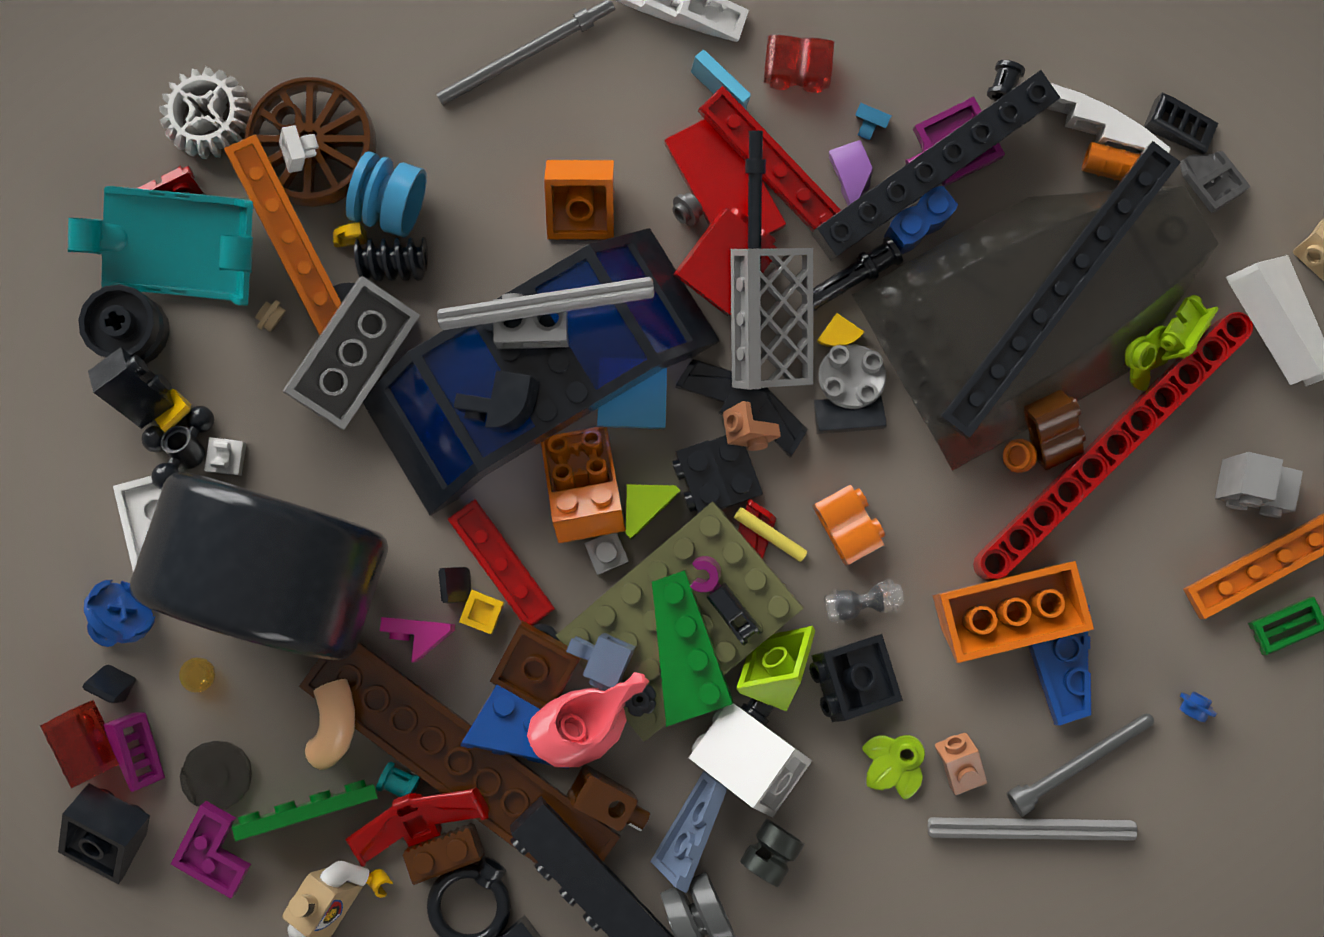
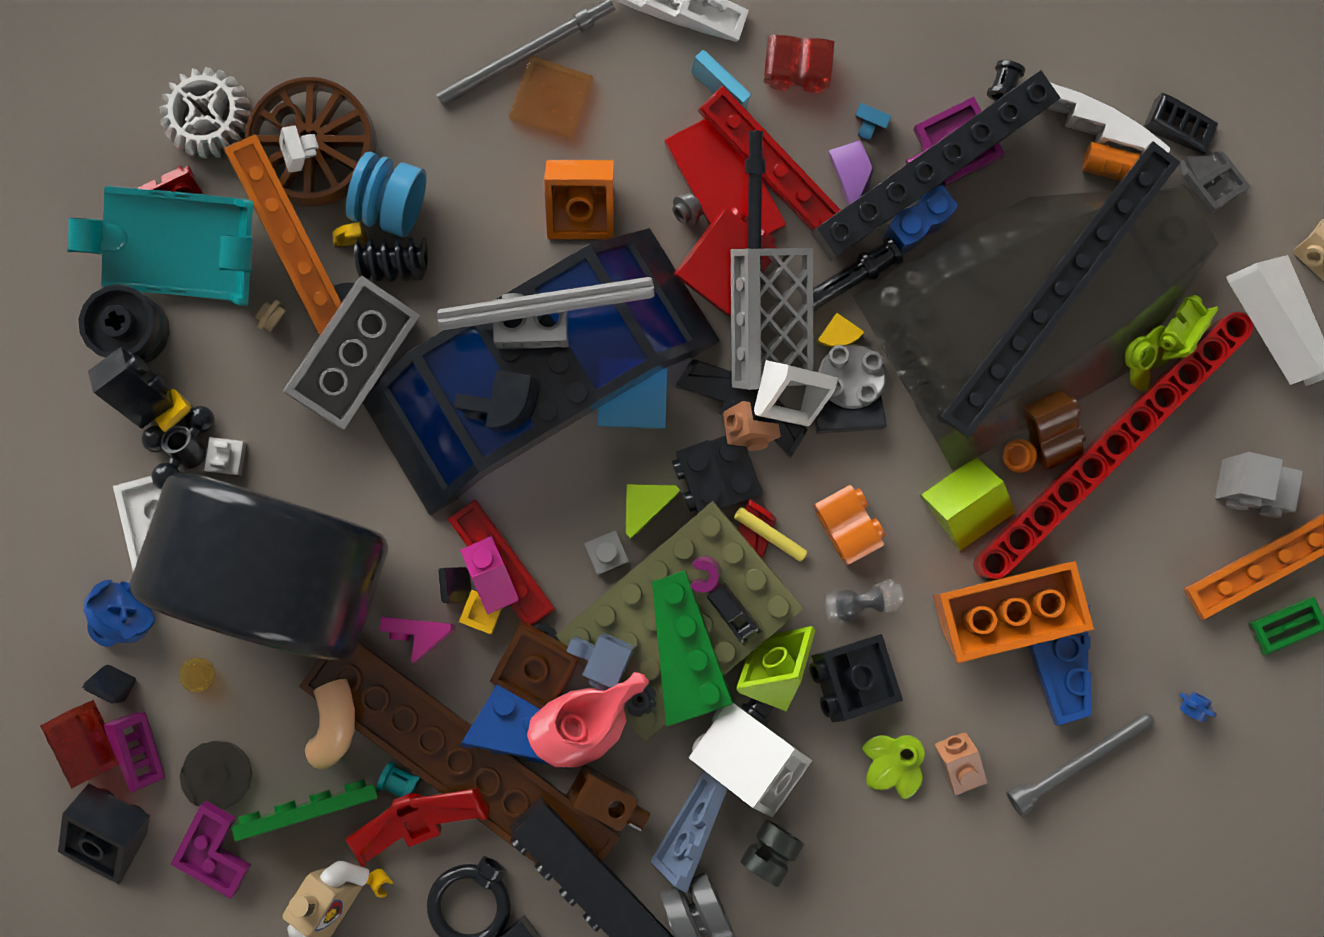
reddish brown brick [402,822,485,885] -> none
orange slope [541,427,626,544] -> none
light grey axle [927,817,1137,841] -> none
none -> dark pink slope [460,536,519,615]
none -> clear orange tile [509,55,594,140]
none -> white tile [754,360,838,426]
none -> lime slope [920,457,1016,551]

